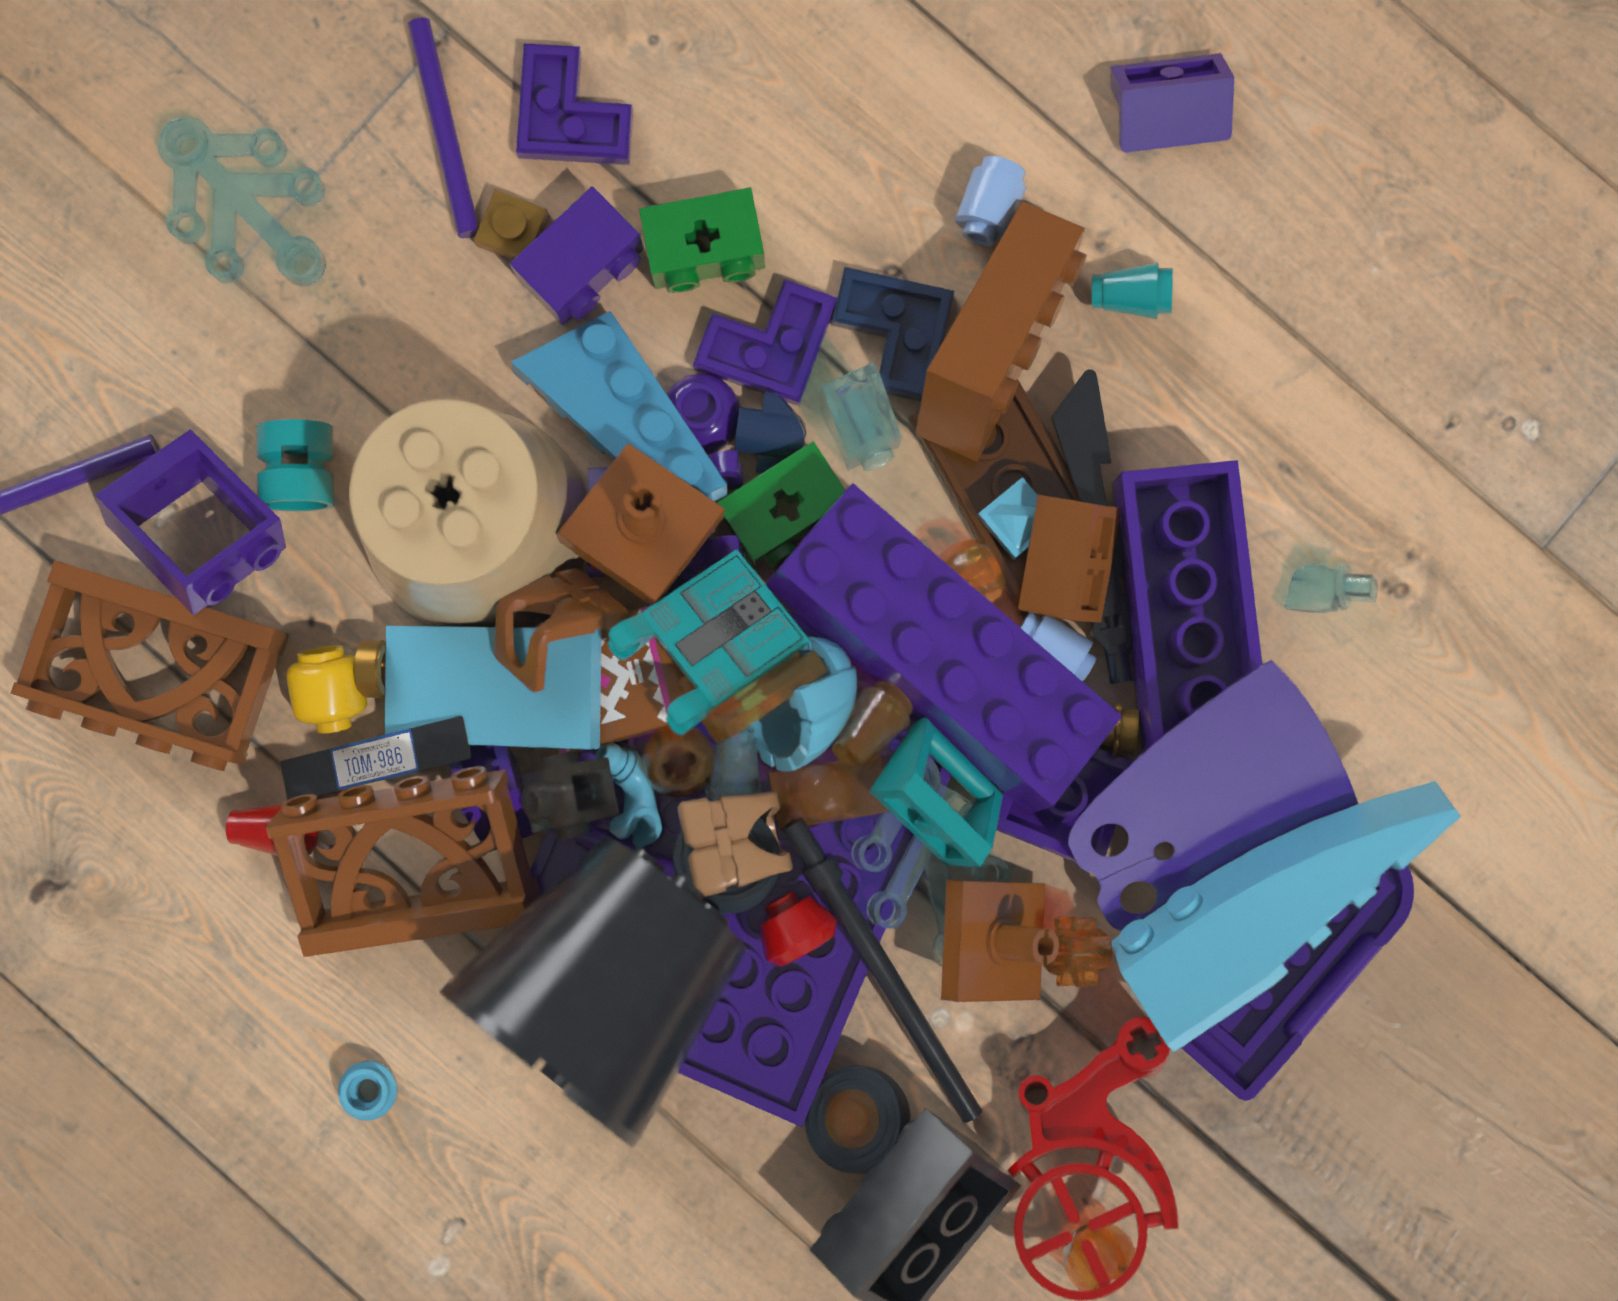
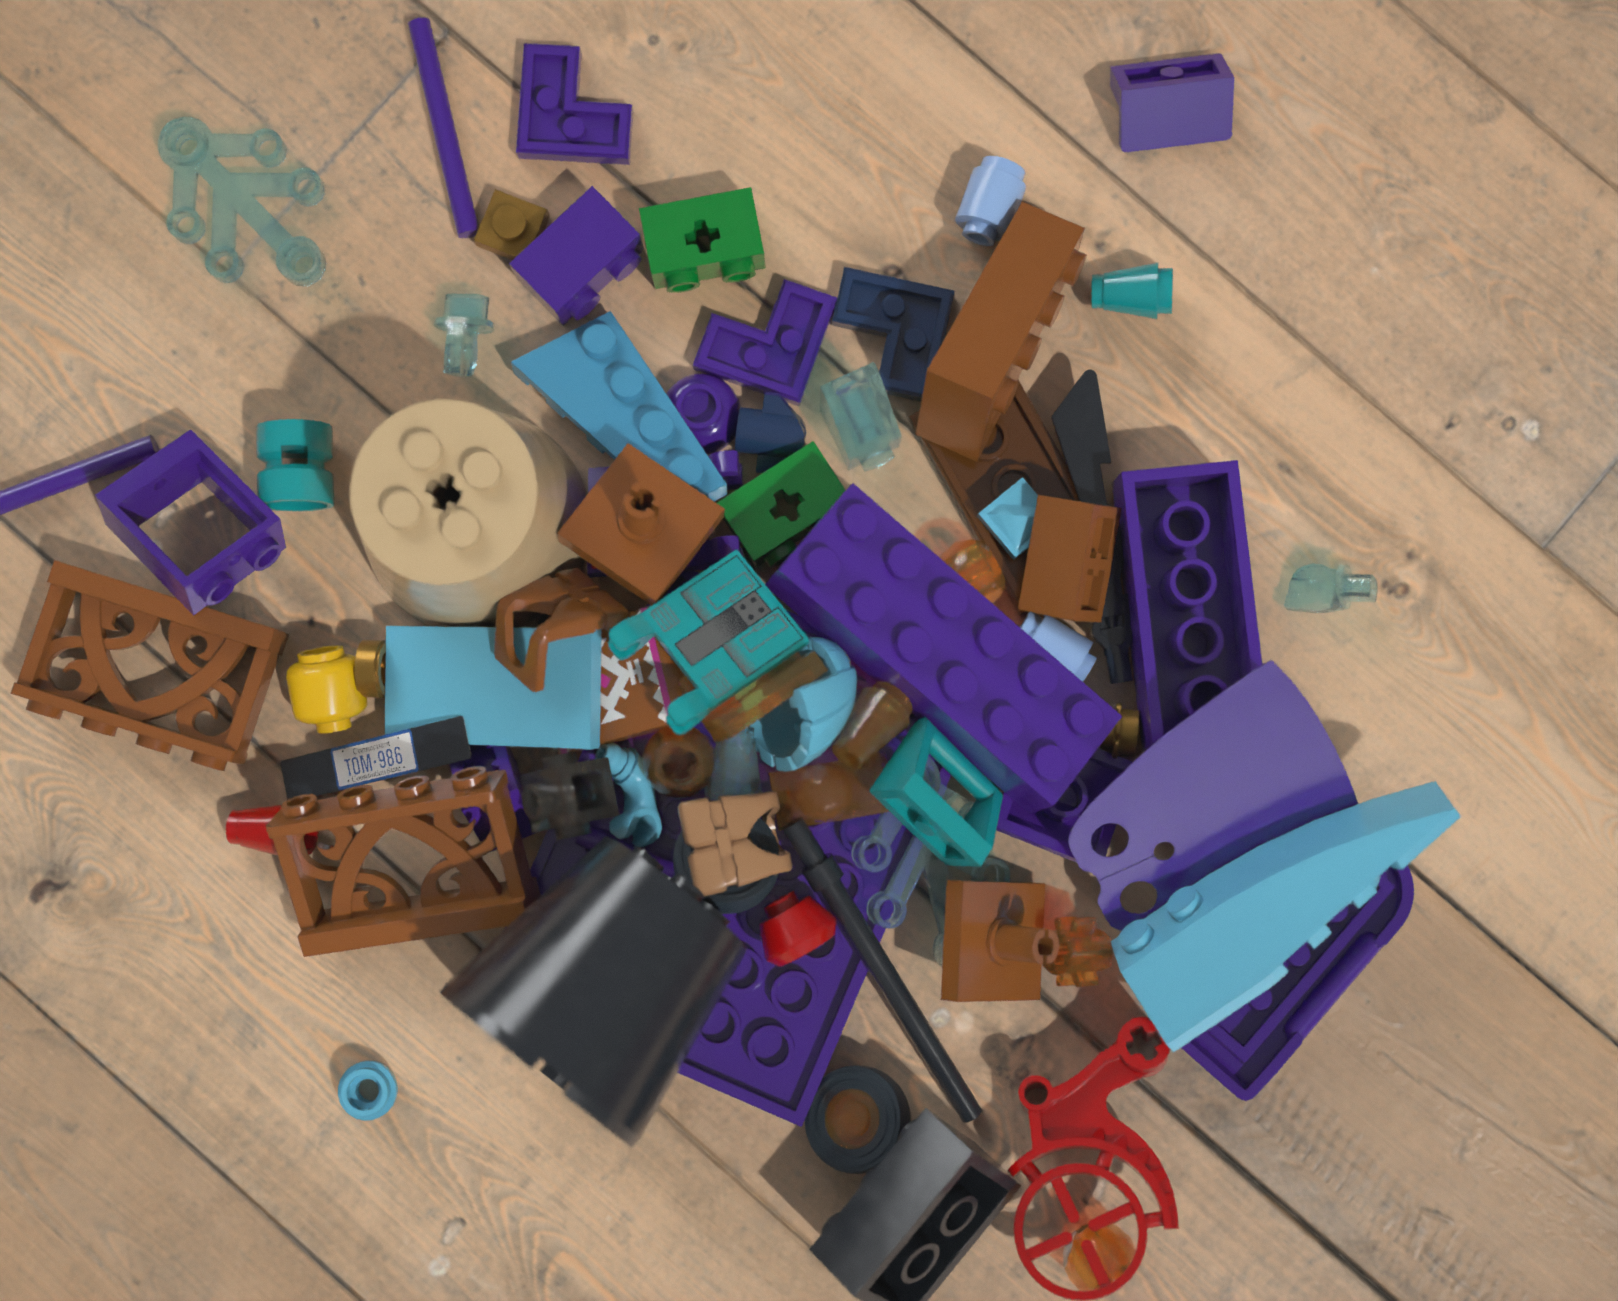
none -> clear light blue piece [434,294,494,377]

